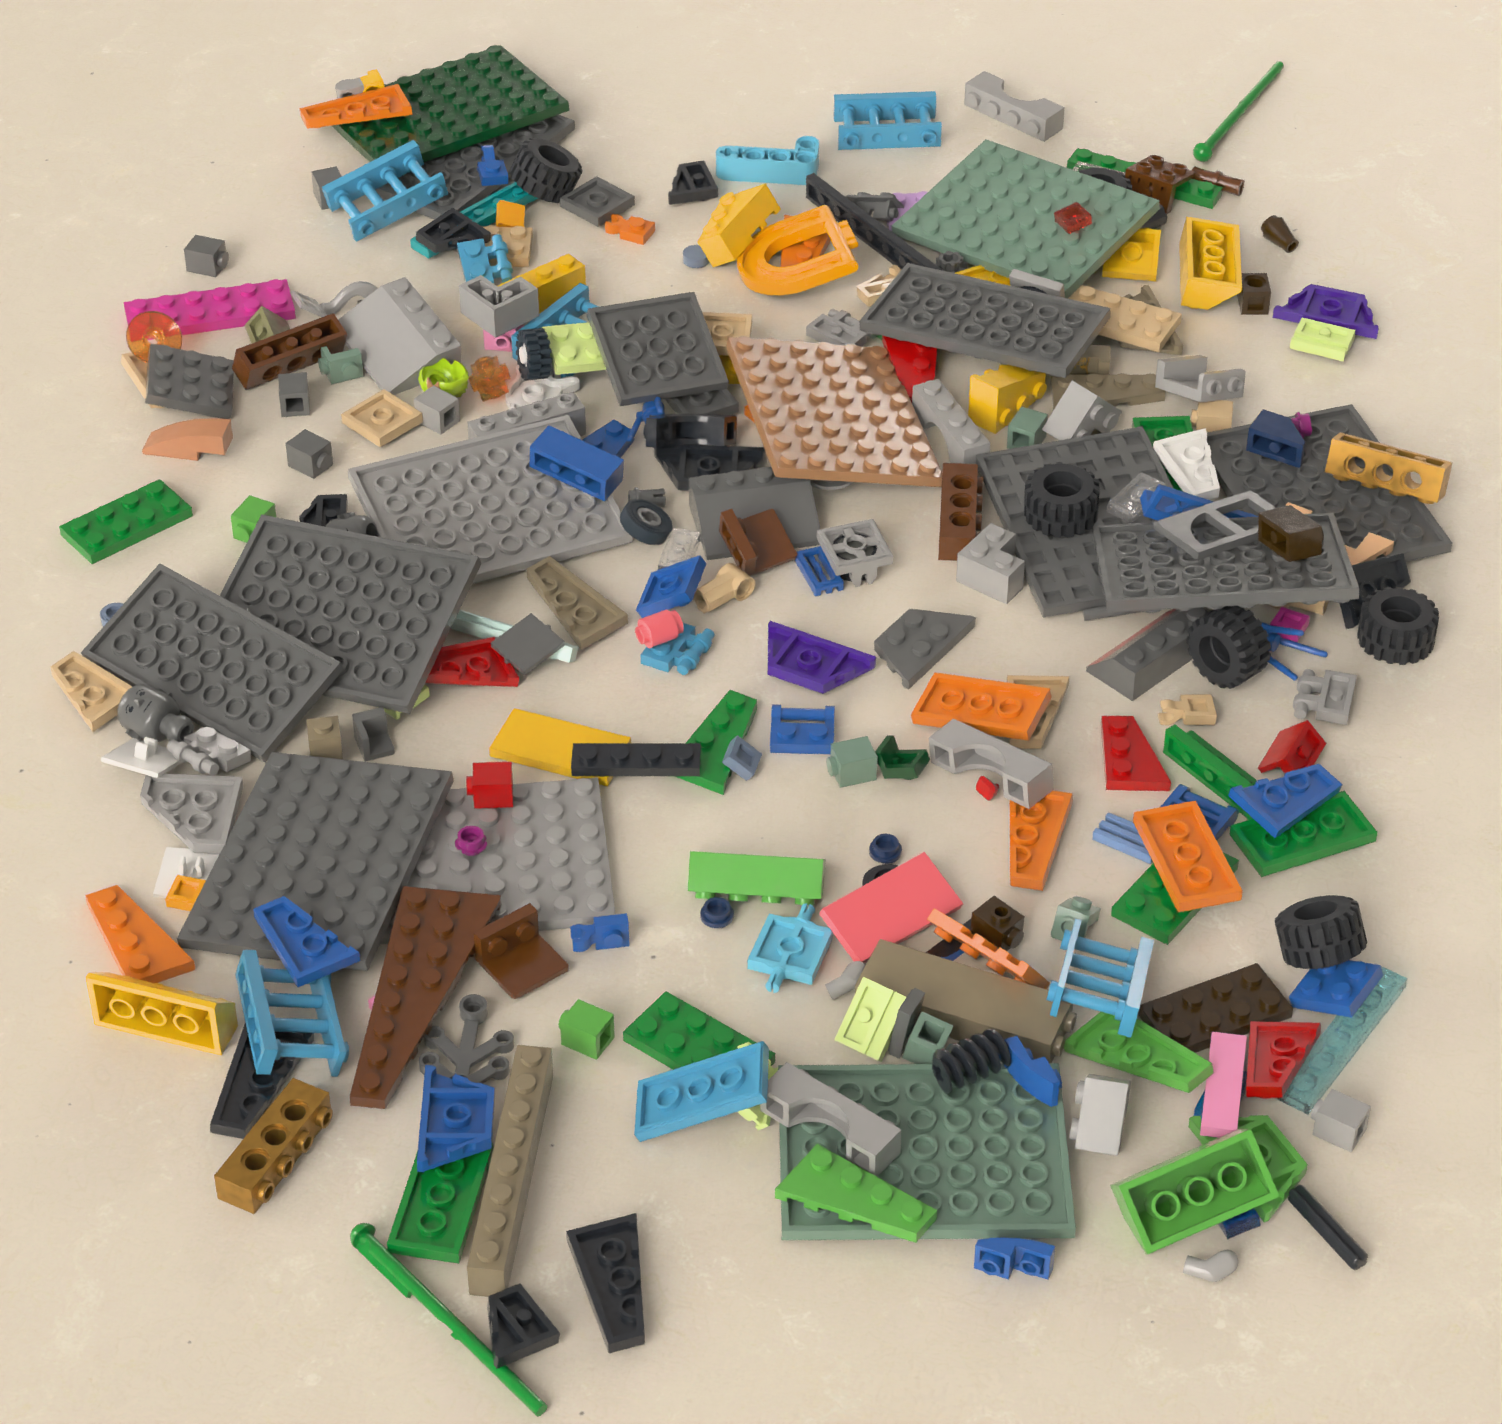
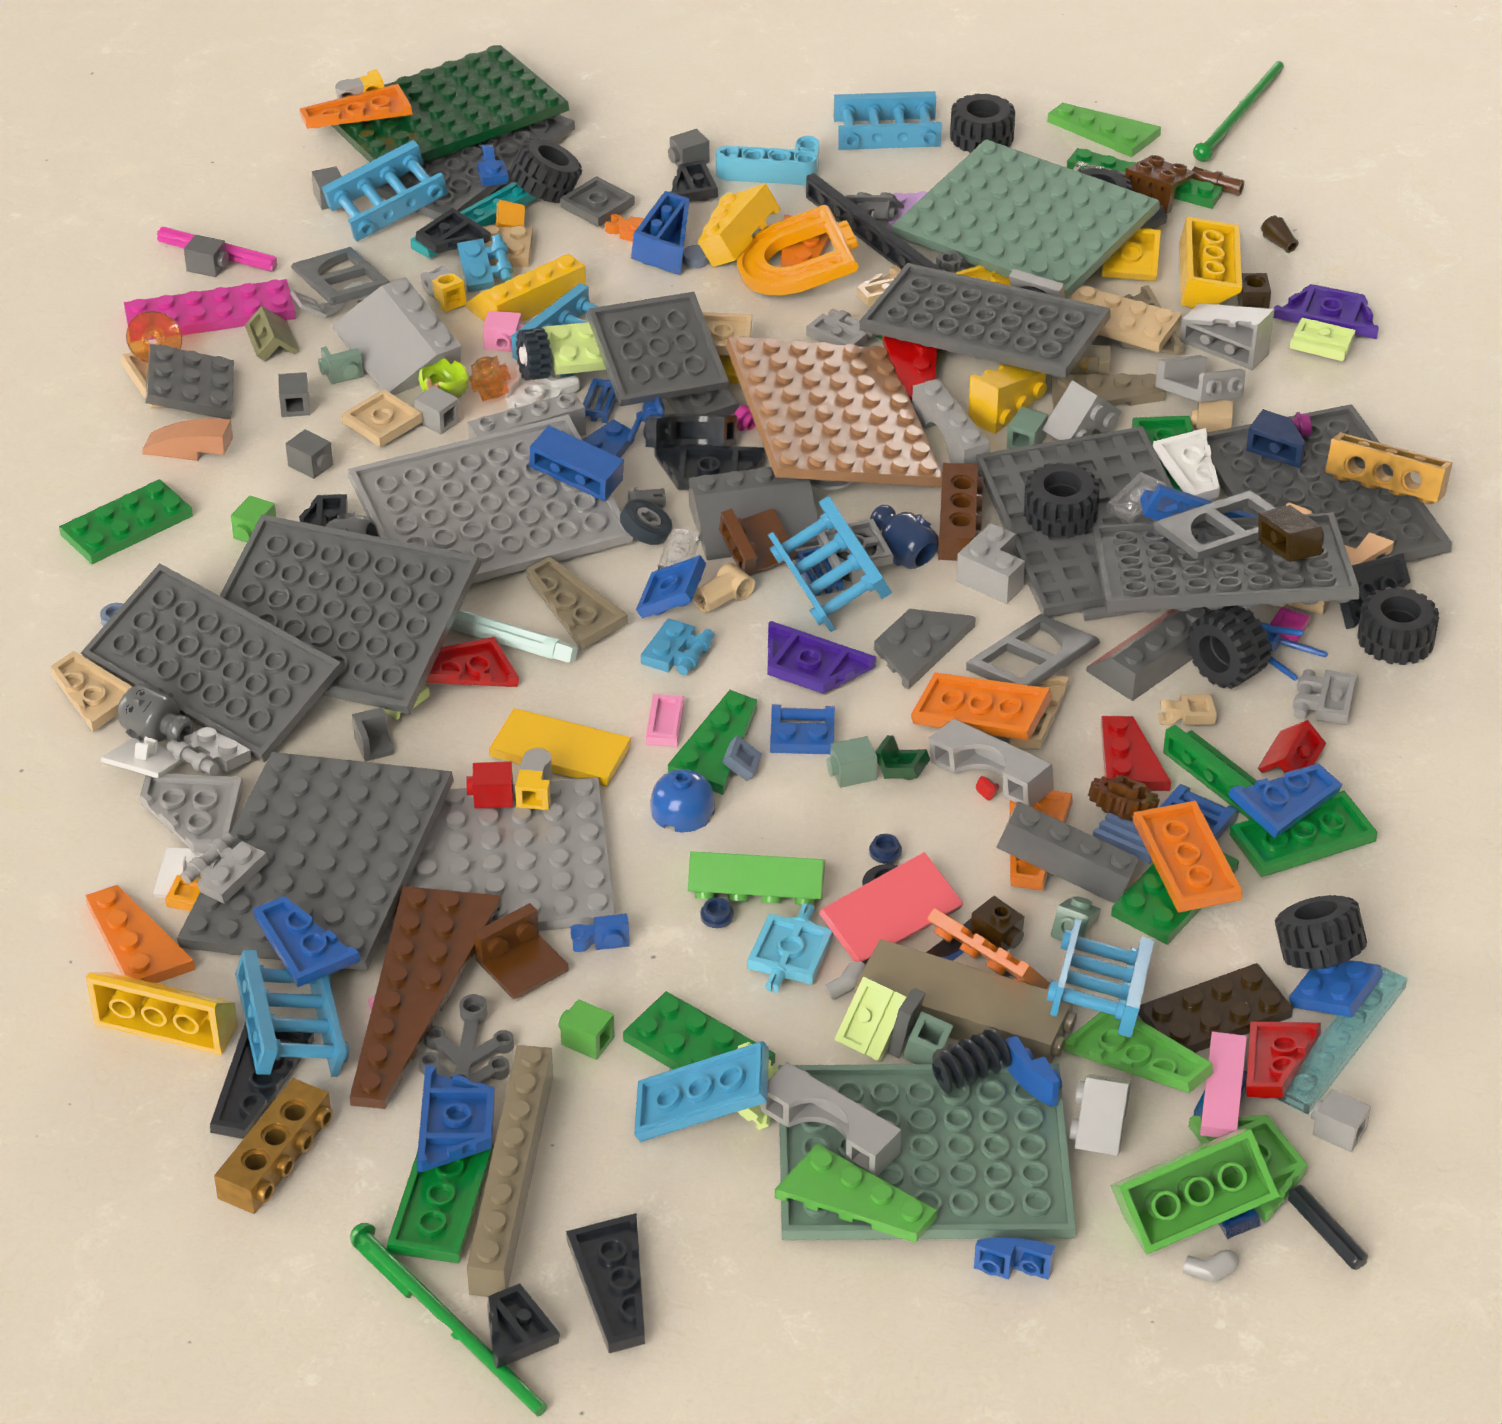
reddish brown brick [232,313,347,390] -> none
dark tan brick [306,716,343,759] -> none
magenta plate [455,826,487,856] -> none
light grey brick [459,275,539,338] -> none
dark grey piece [491,613,565,675] -> none
black plate [571,743,702,776] -> none
coral brick [635,609,684,648] -> none
light grey arch [964,71,1065,142] -> none
clear red plate [1054,202,1092,234] -> none
none -> dark pink axle [157,227,278,272]
none -> light grey plate [181,832,269,904]
none -> dark grey window [291,247,390,305]
none -> yellow leg [421,266,467,313]
none -> yellow leg [515,748,552,810]
none -> blue tile [583,378,617,423]
none -> blue wedge [631,191,689,275]
none -> bright pink tile [646,694,684,747]
none -> blue cylinder [650,769,715,833]
none -> dark grey brick [668,128,710,166]
none -> dark pink plate [734,405,756,431]
none -> dark azure fence [768,496,892,632]
none -> dark blue piece [870,504,939,569]
none -> black tyre [950,93,1016,153]
none -> dark grey window [966,614,1100,686]
none -> dark grey slope [996,801,1139,903]
none -> bright green wing [1047,102,1161,157]
none -> reddish brown gear [1088,775,1160,820]
none -> light grey wedge [1180,303,1274,370]

